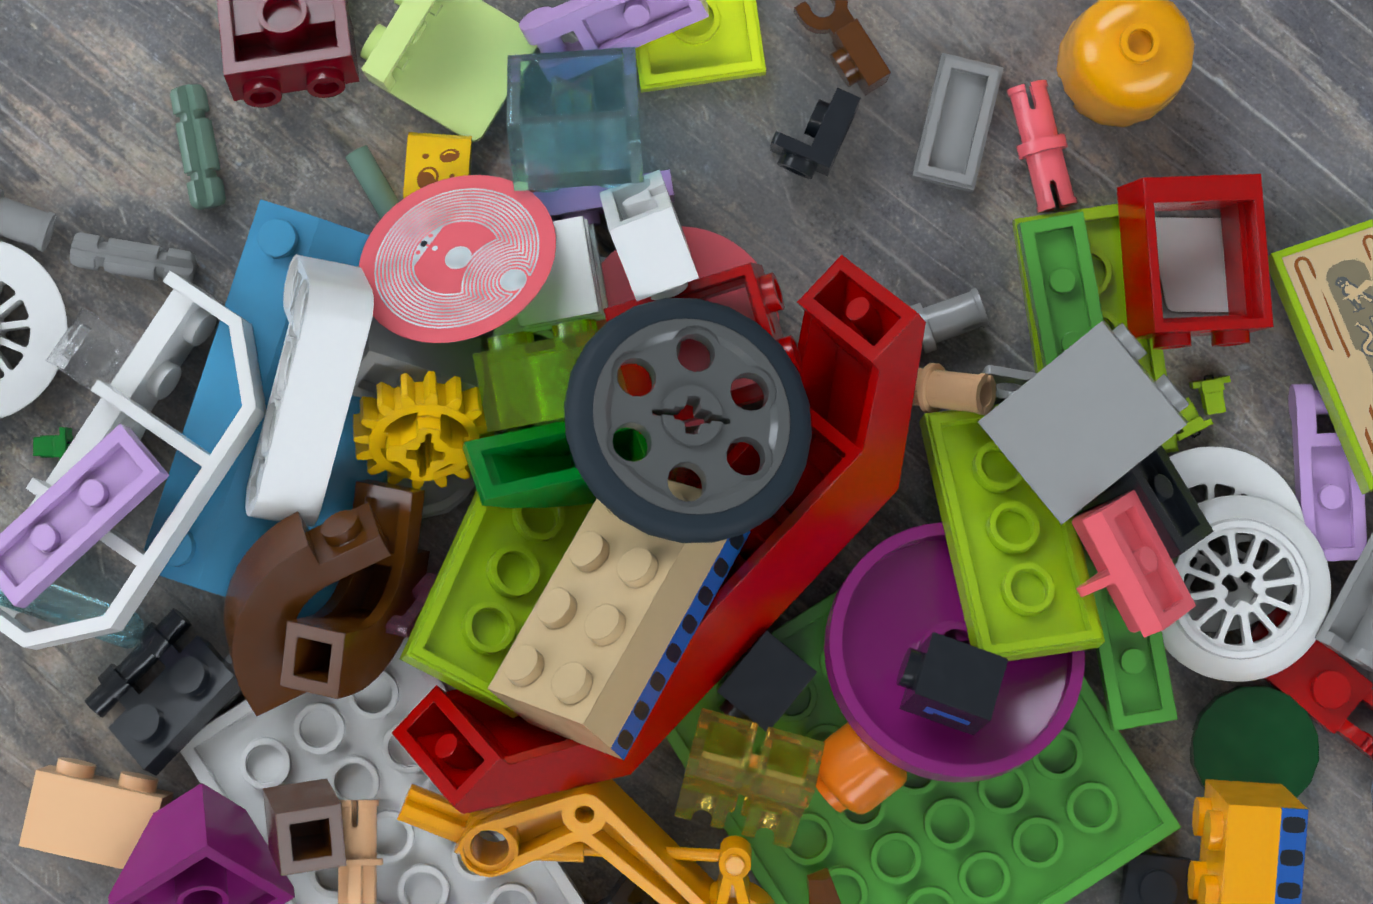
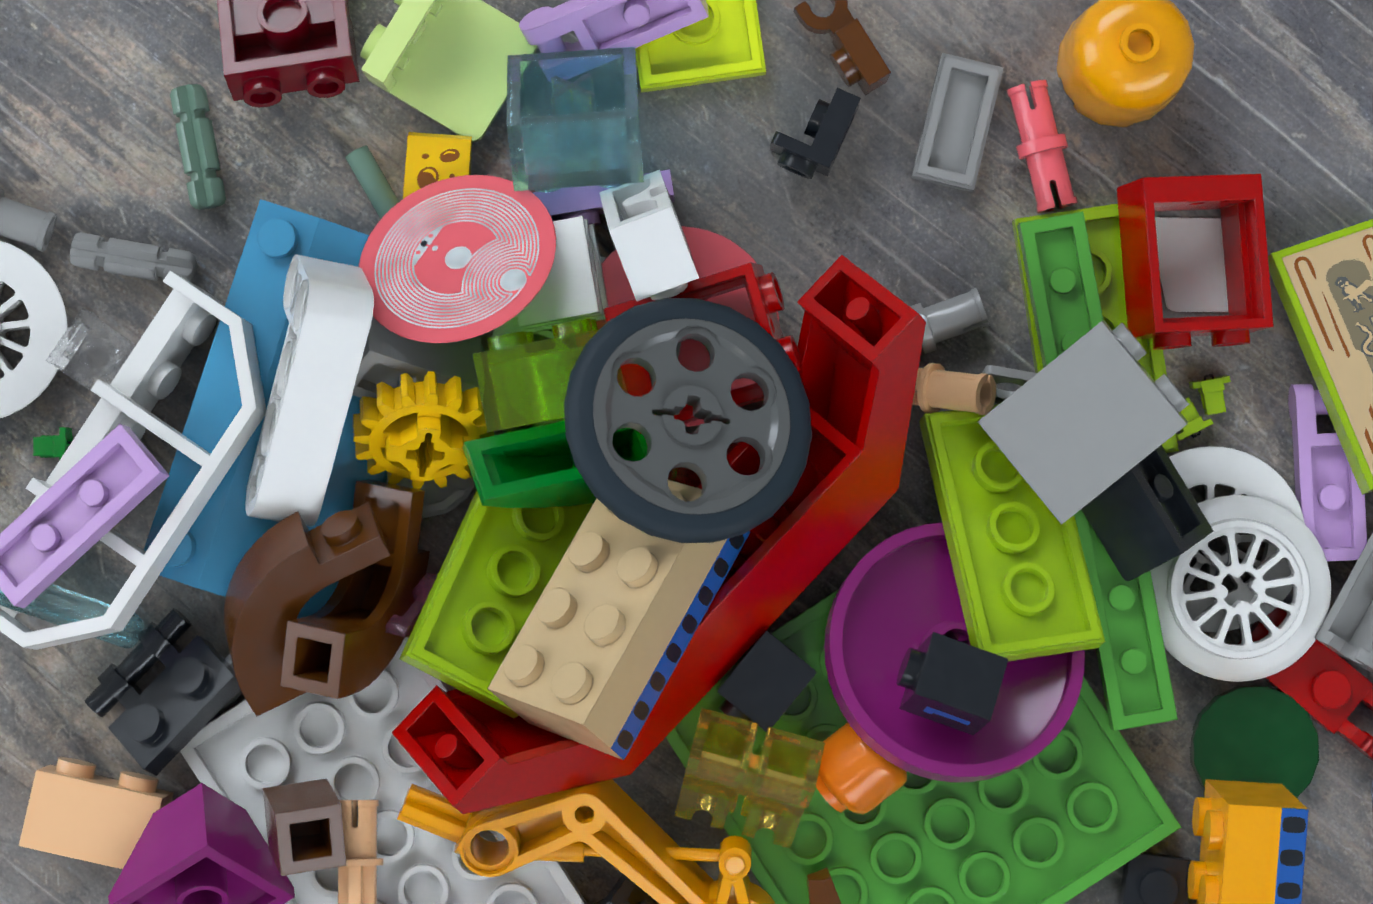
coral panel [1072,489,1196,638] -> none

